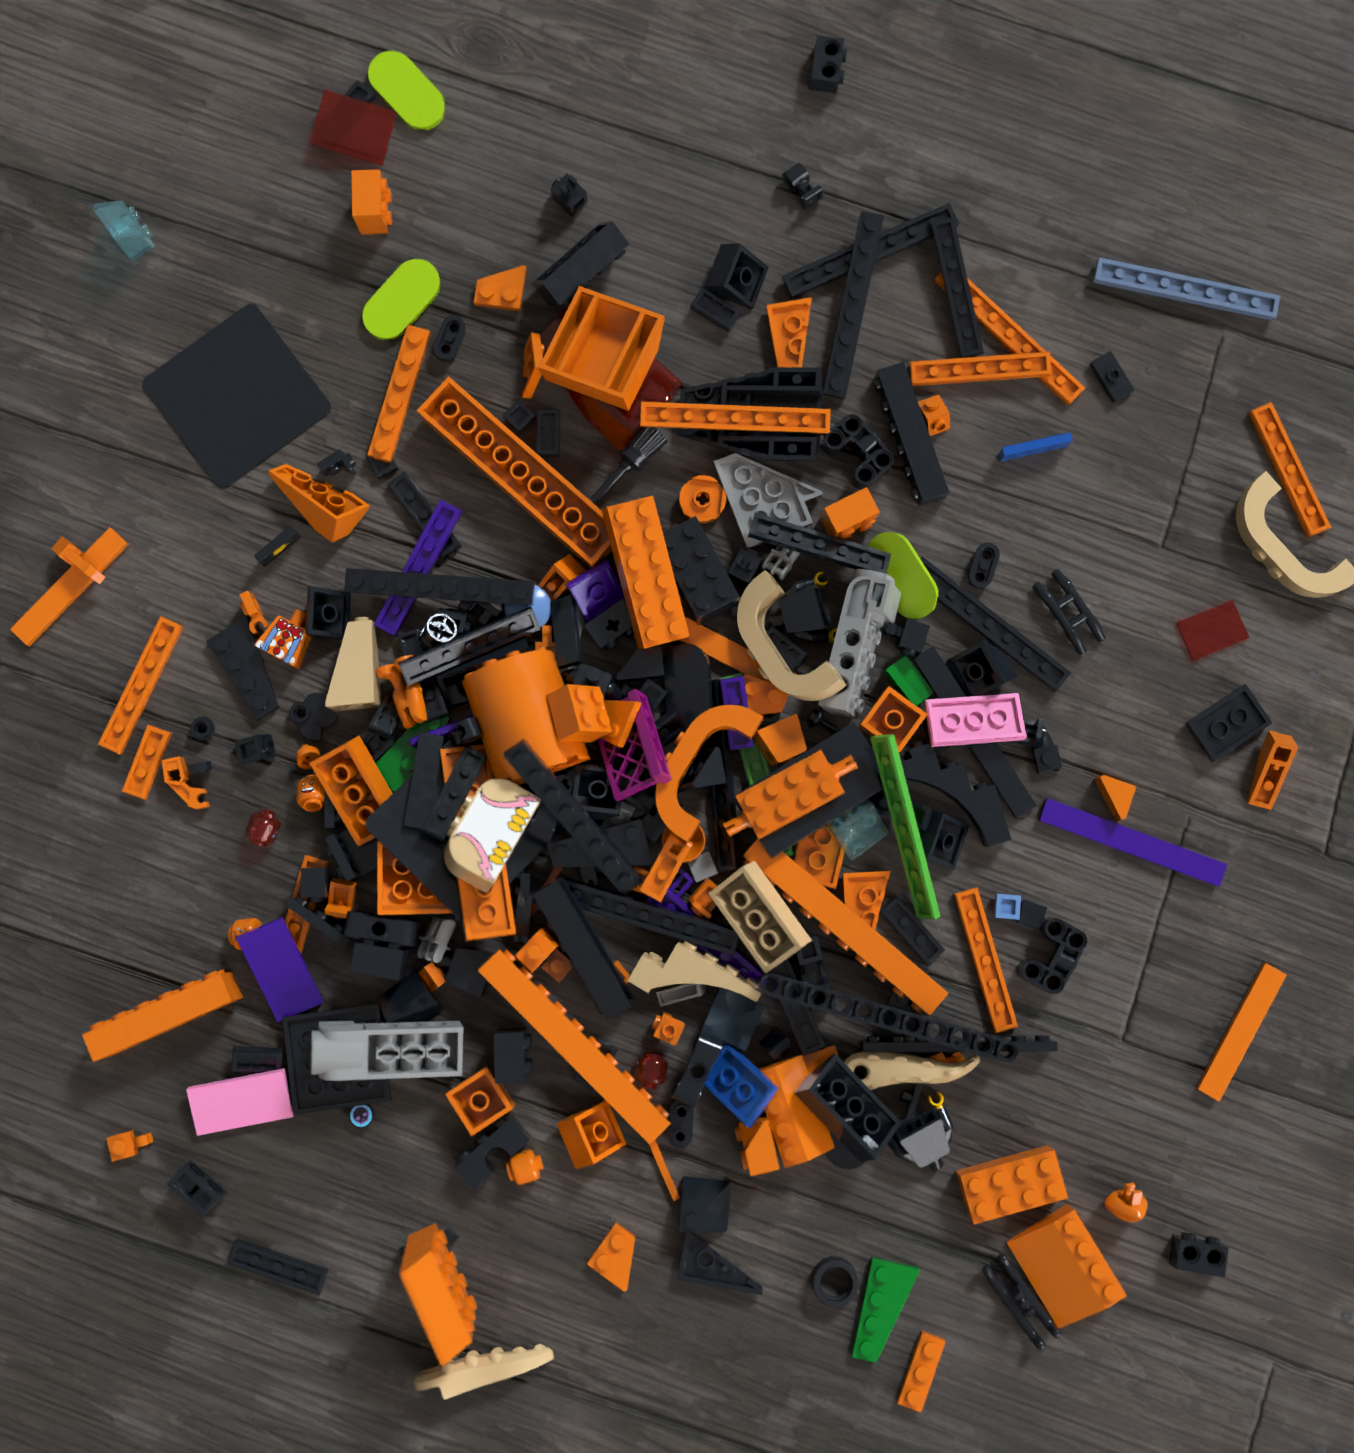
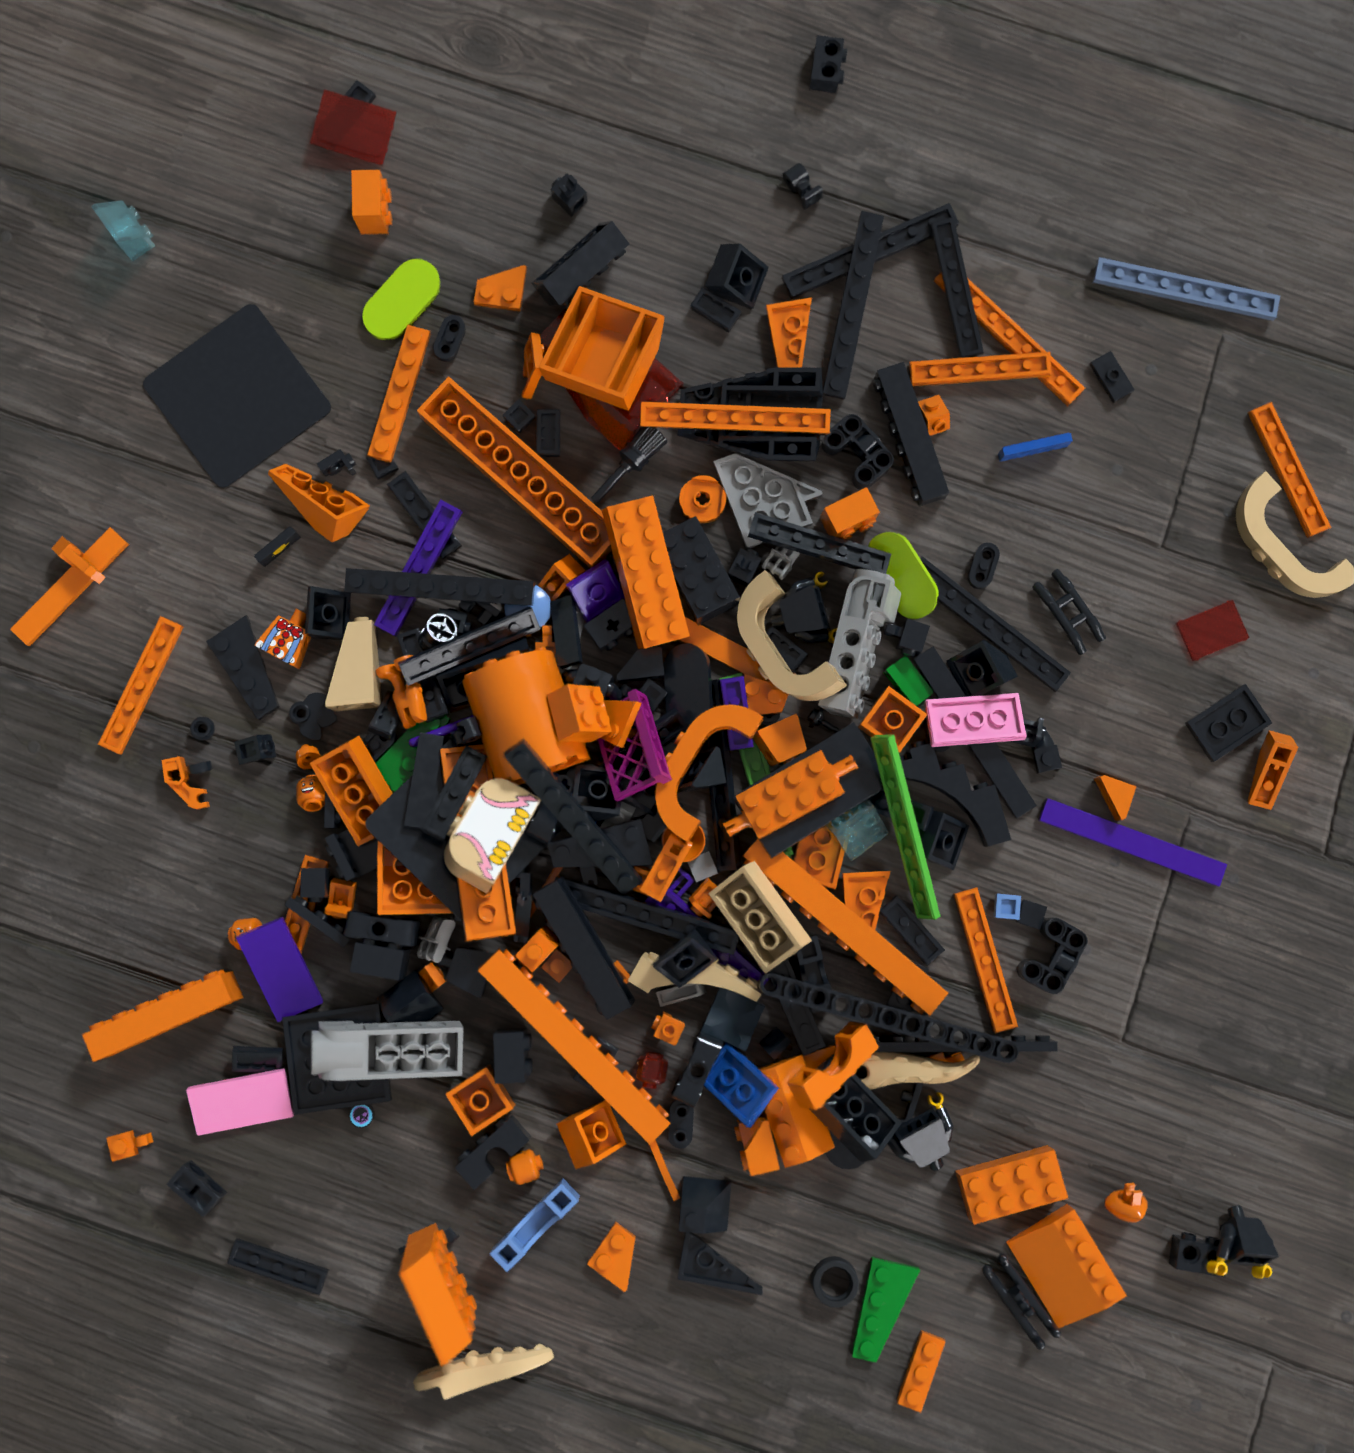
orange tile [121,724,172,800] -> none
orange plate [239,591,269,635] -> none
clear red head [245,809,281,847] -> none
lime tile [368,51,445,130] -> none
orange tile [1196,962,1287,1102] -> none
none -> medium blue arch [490,1178,580,1272]
none -> black slope [652,929,718,988]
none -> orange arch [787,1021,879,1110]
none -> black torso [1207,1205,1279,1279]

